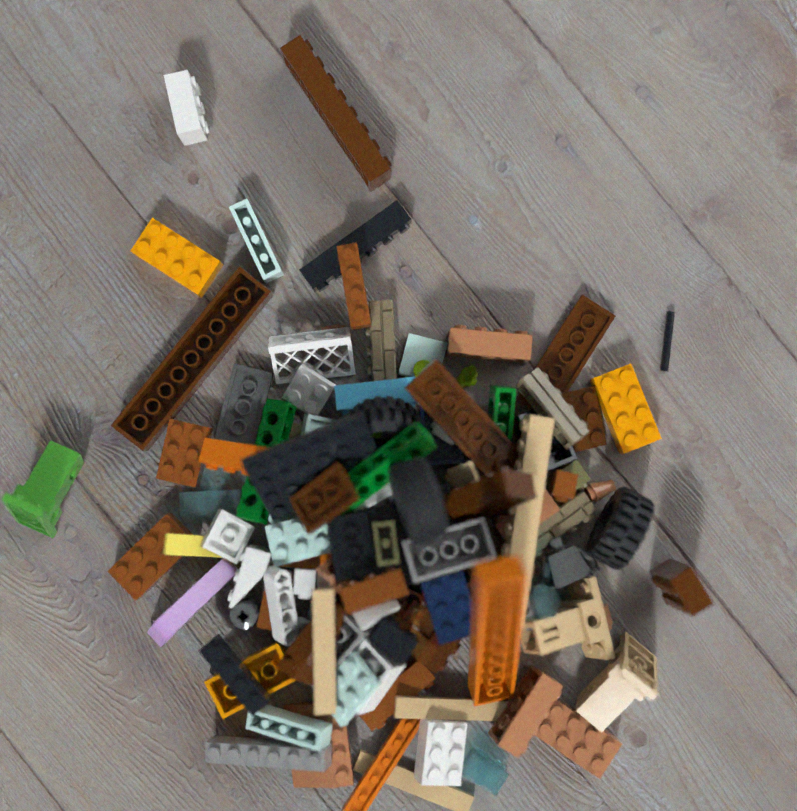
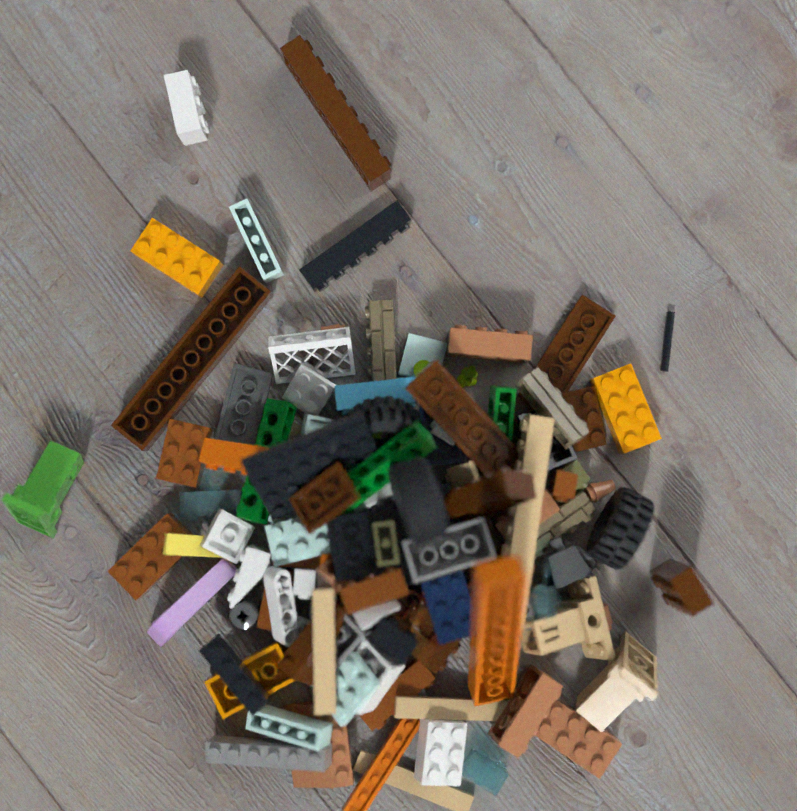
dark orange brick [337,243,372,330] -> none

